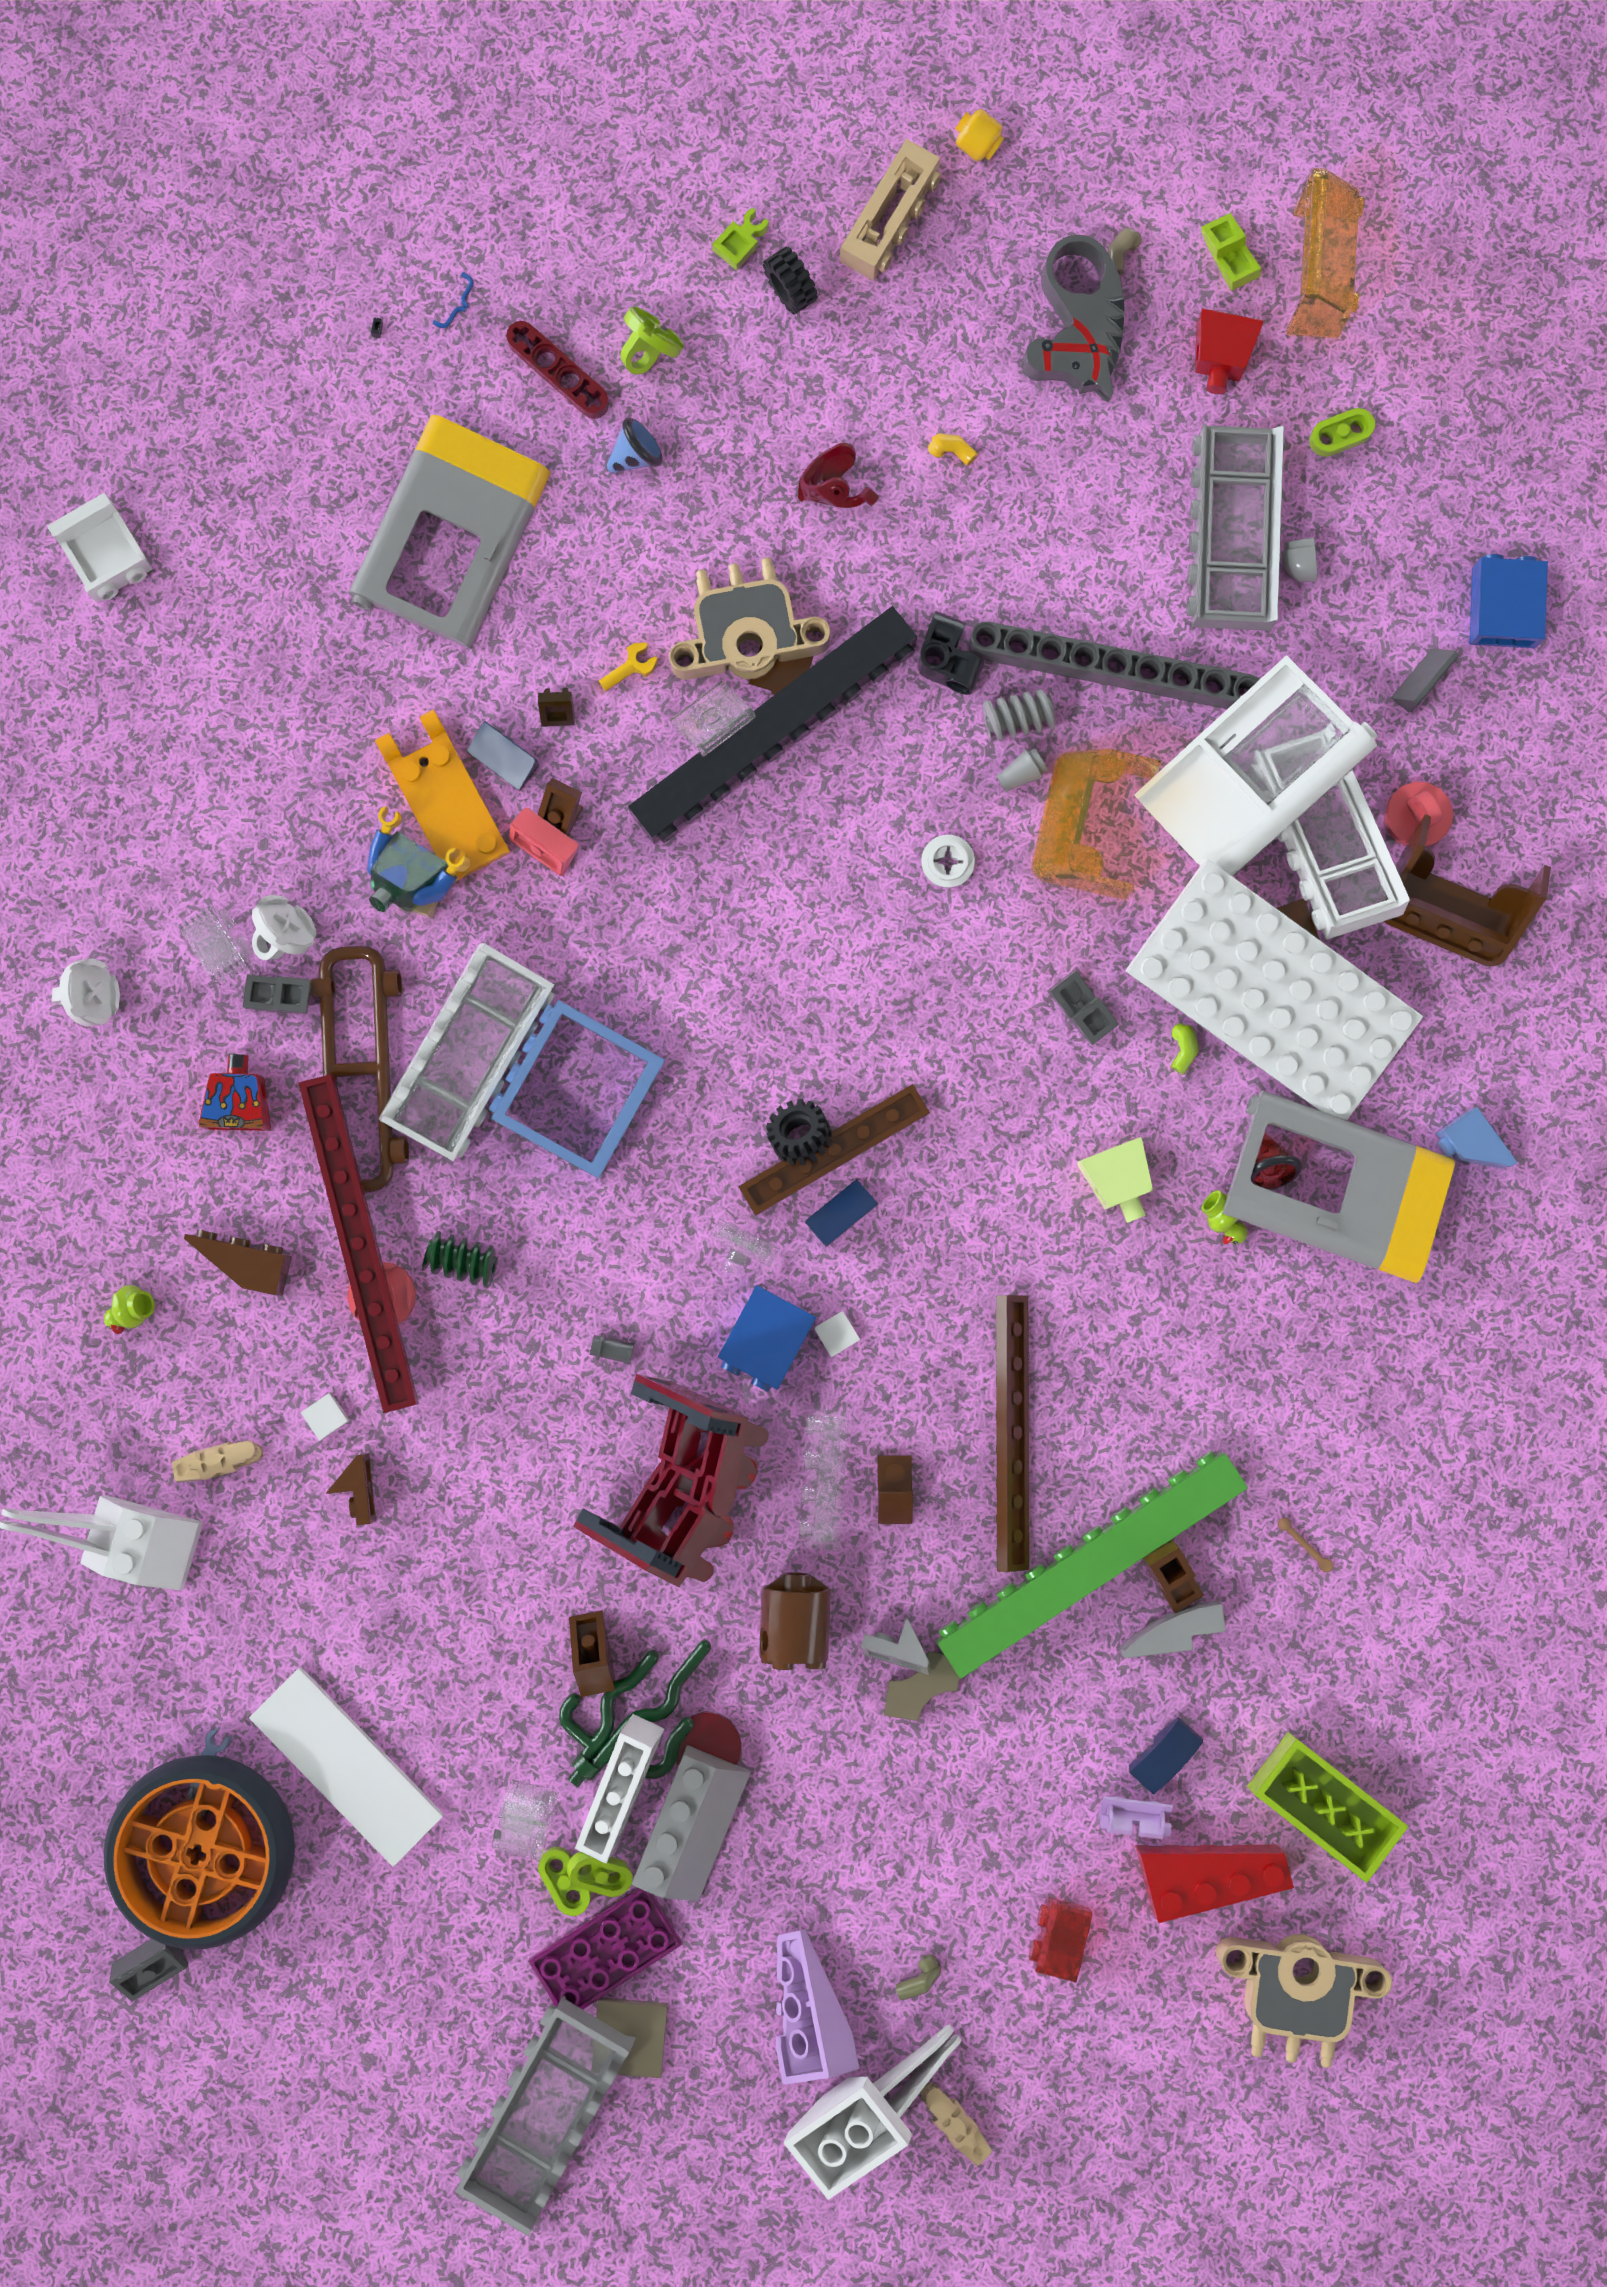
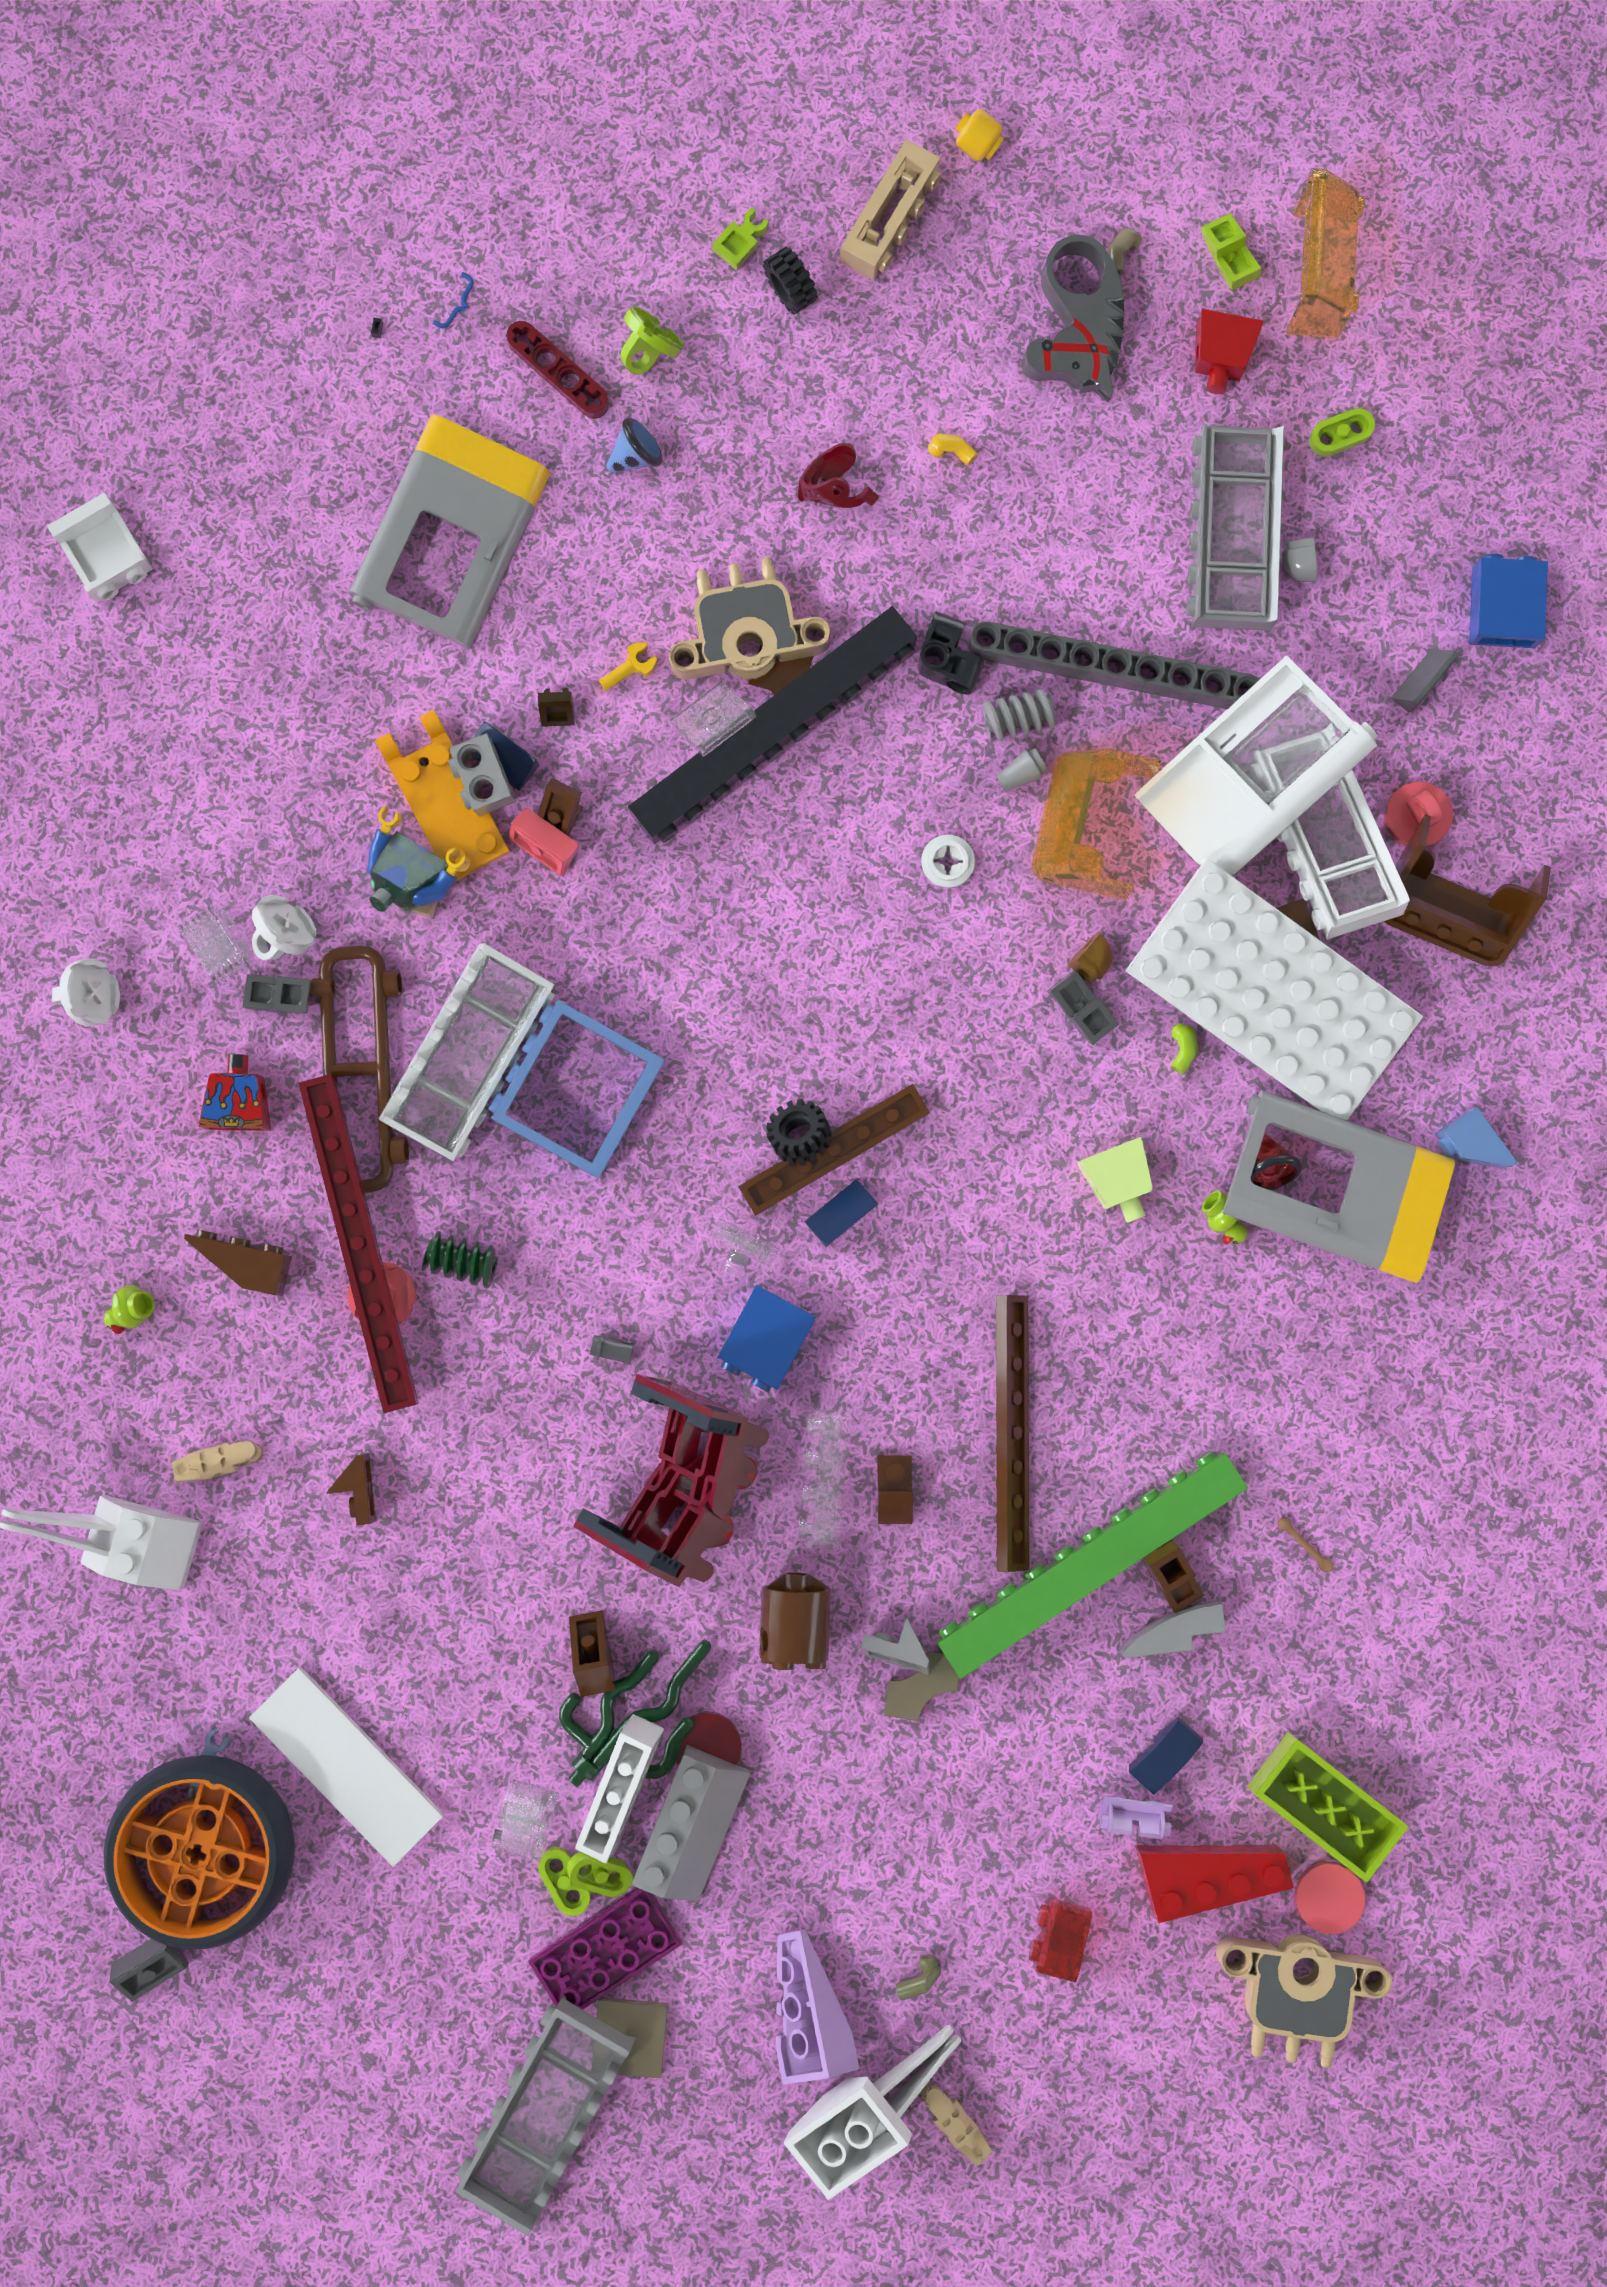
white tile [301,1393,350,1441] -> none
white tile [814,1311,860,1357] -> none
none -> light grey brick [448,733,516,816]
none -> pearl gold piece [1068,932,1113,982]
none -> coral tile [1294,1861,1365,1934]

